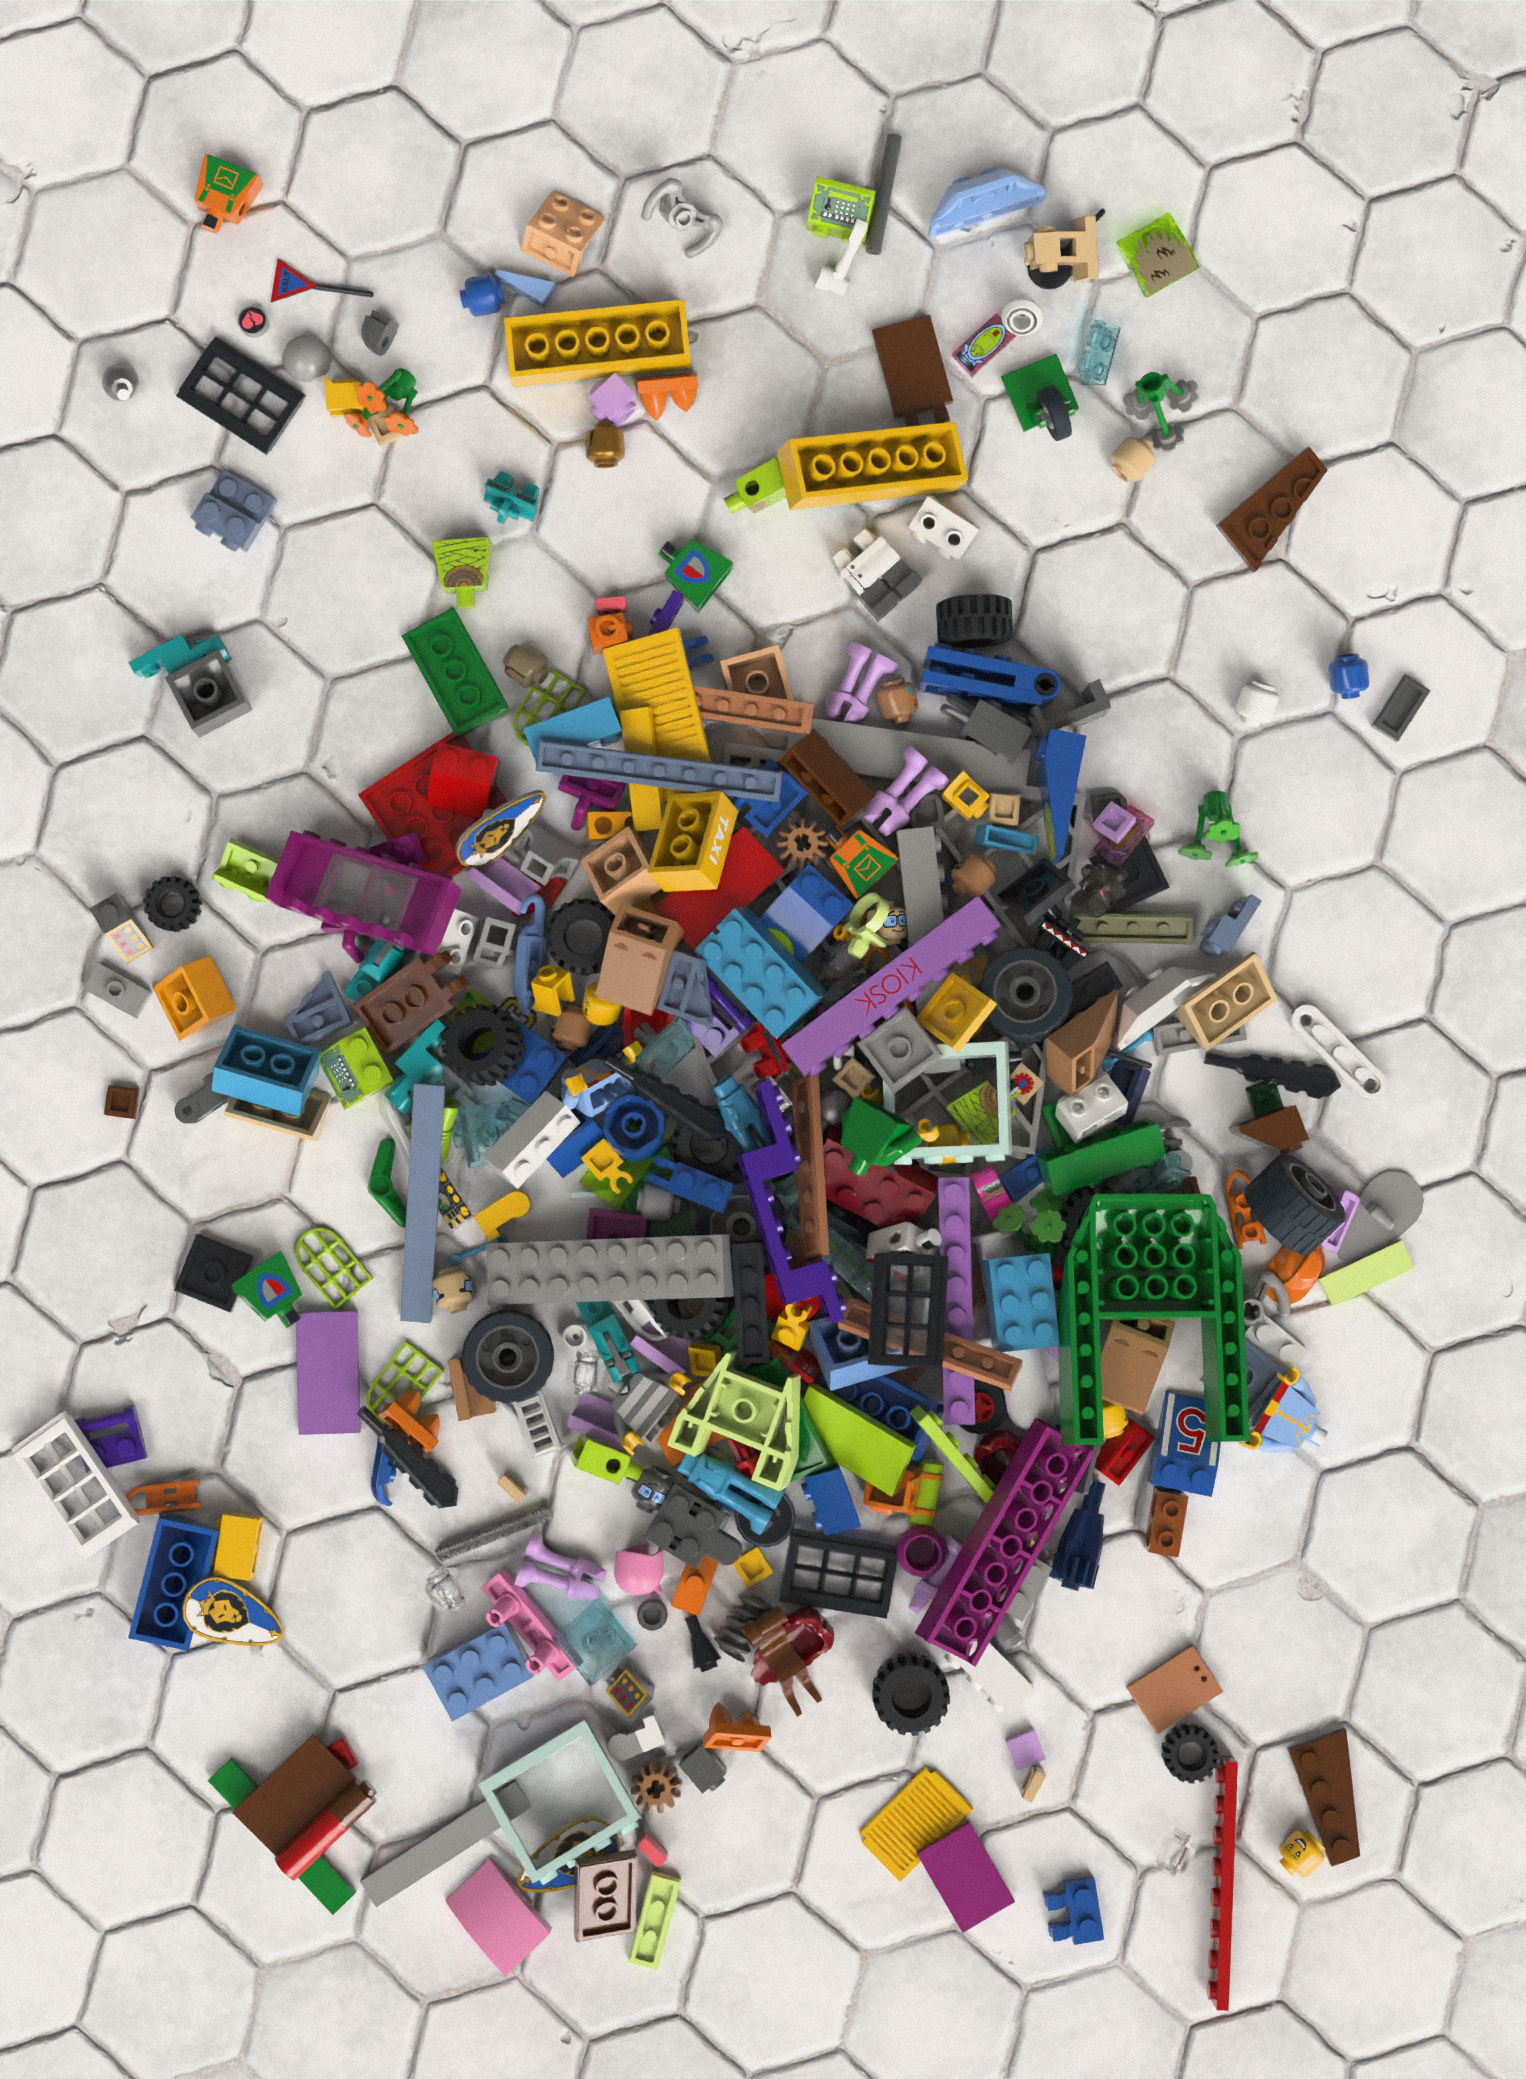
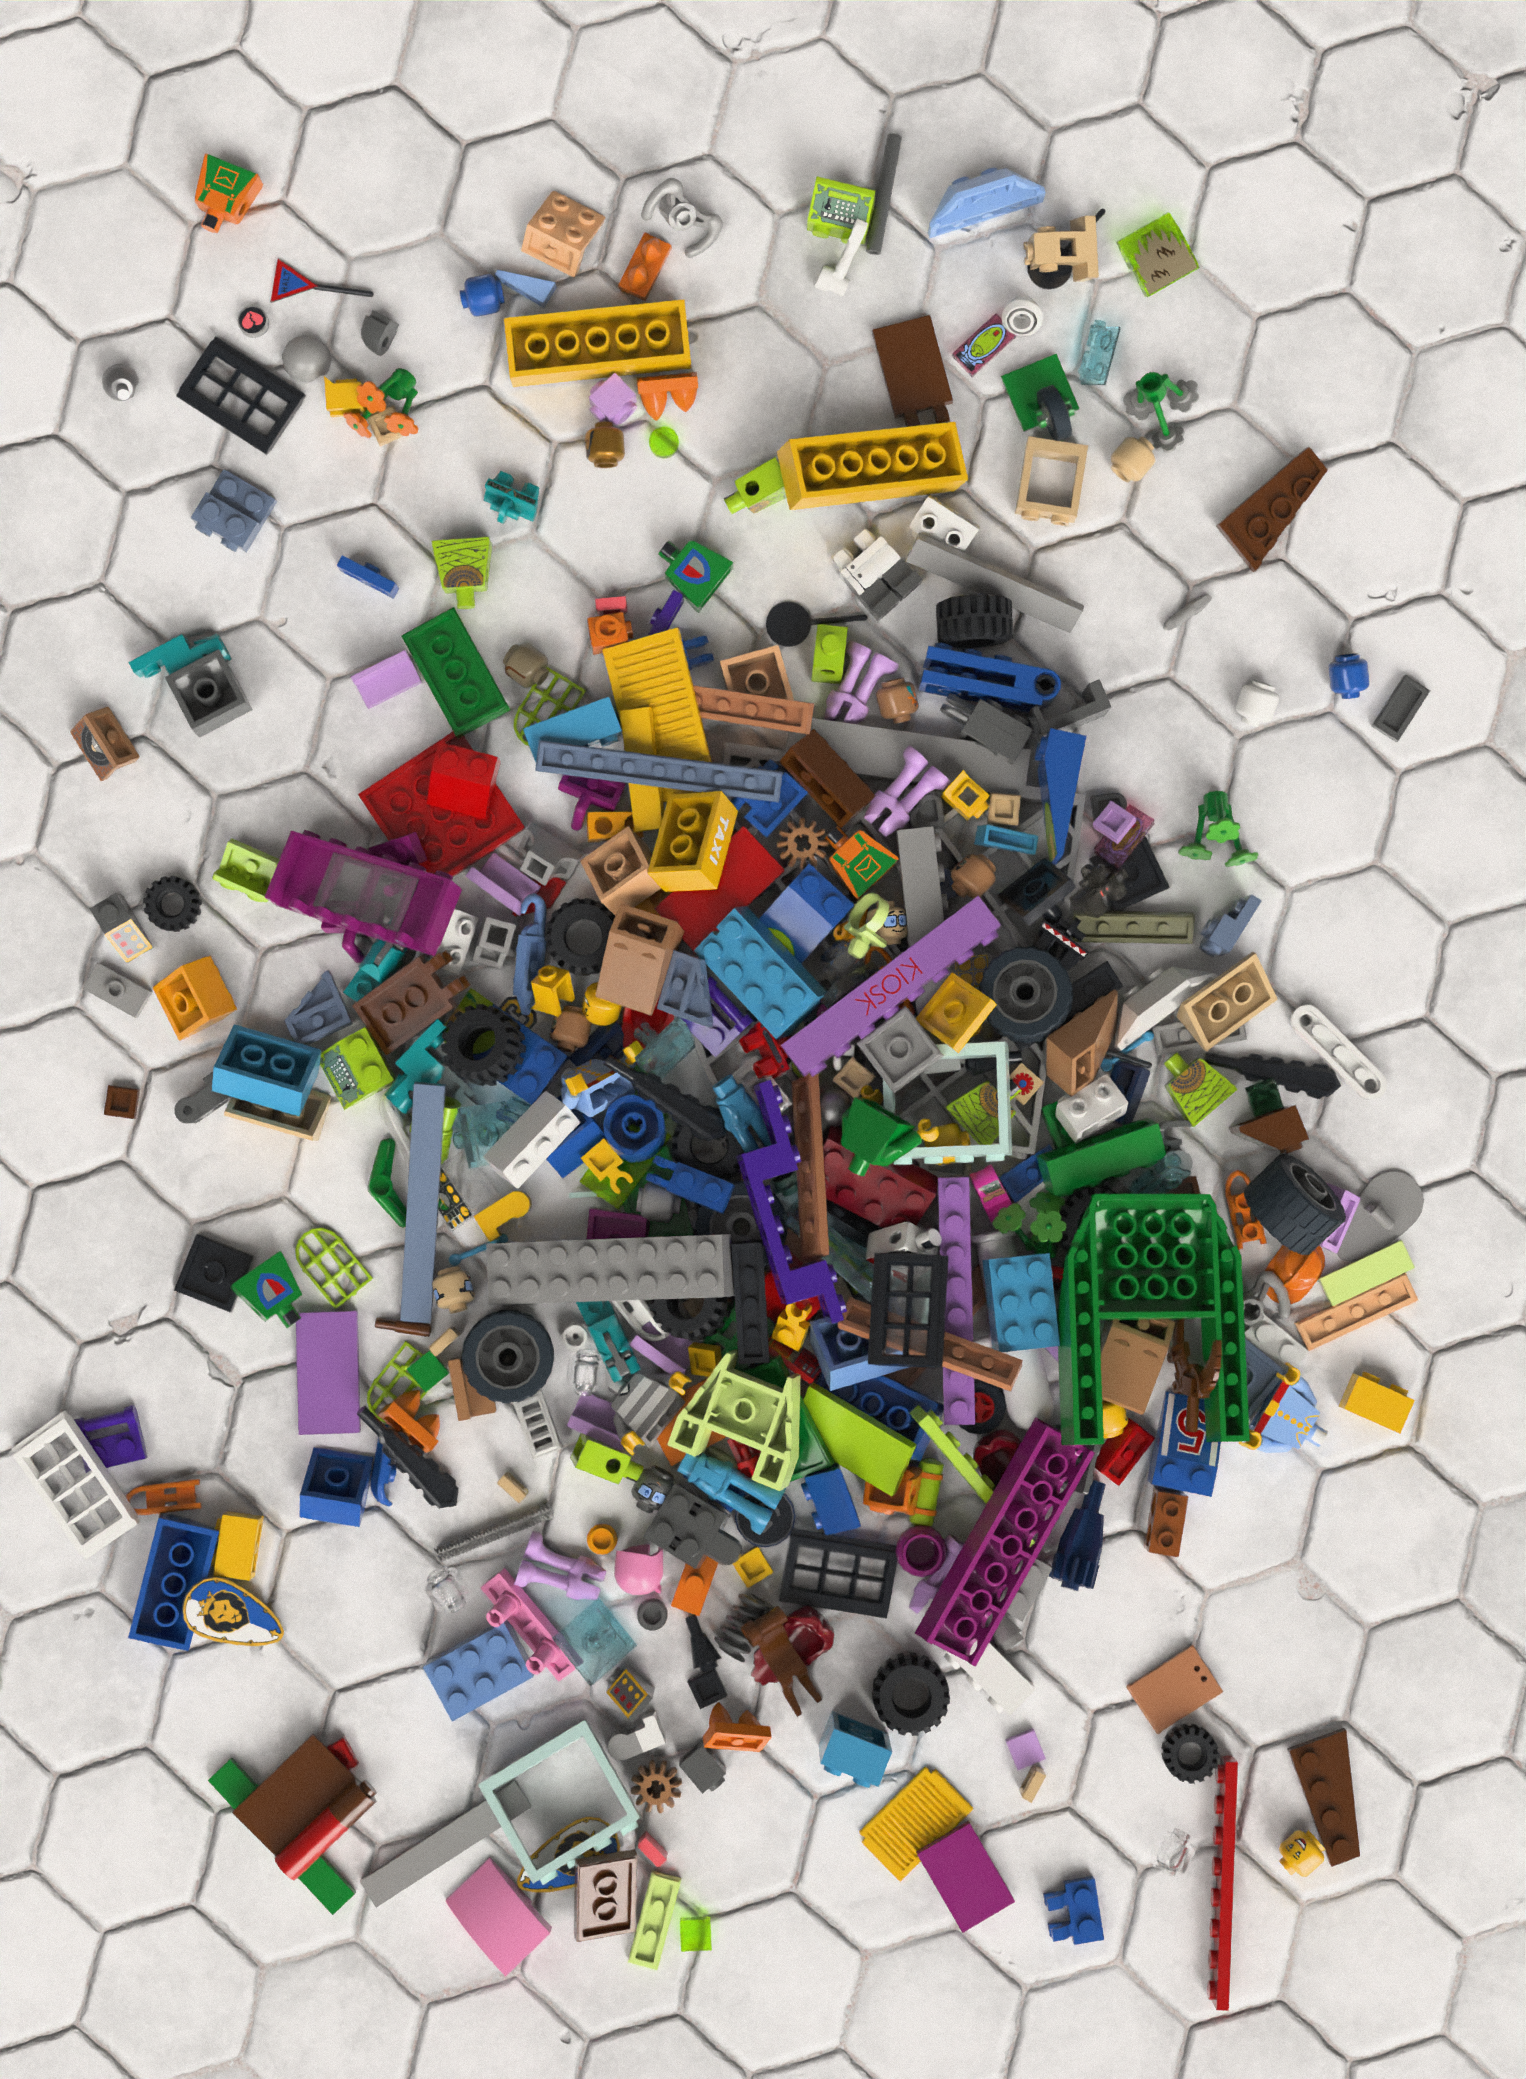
shield [455,790,546,868] -> none
none -> medium nougat panel [70,707,140,781]
none -> blue slope [299,1447,373,1527]
none -> blue plate [337,555,399,599]
none -> lavender panel [351,650,422,709]
none -> reddish brown pin [375,1318,432,1337]
none -> green tile [407,1350,450,1393]
none -> tan tile [429,1327,461,1357]
none -> light orange plate [587,1523,618,1555]
none -> orange tile [618,232,672,302]
none -> clear neon green tile [649,426,679,459]
none -> clear neon green tile [680,1916,712,1952]
none -> black tile [687,1668,728,1709]
none -> black piece [766,602,868,647]
none -> lime torso [811,624,848,685]
none -> dark azure brick [818,1711,892,1788]
none -> light grey tile [906,533,1084,633]
none -> tan window [1015,436,1088,526]
none -> light grey piece [1163,594,1212,631]
none -> lime torso [1163,1052,1238,1127]
none -> reddish brown bar [1167,1319,1222,1432]
none -> light nougat tile [1294,1273,1418,1351]
none -> yellow brick [1338,1371,1415,1434]

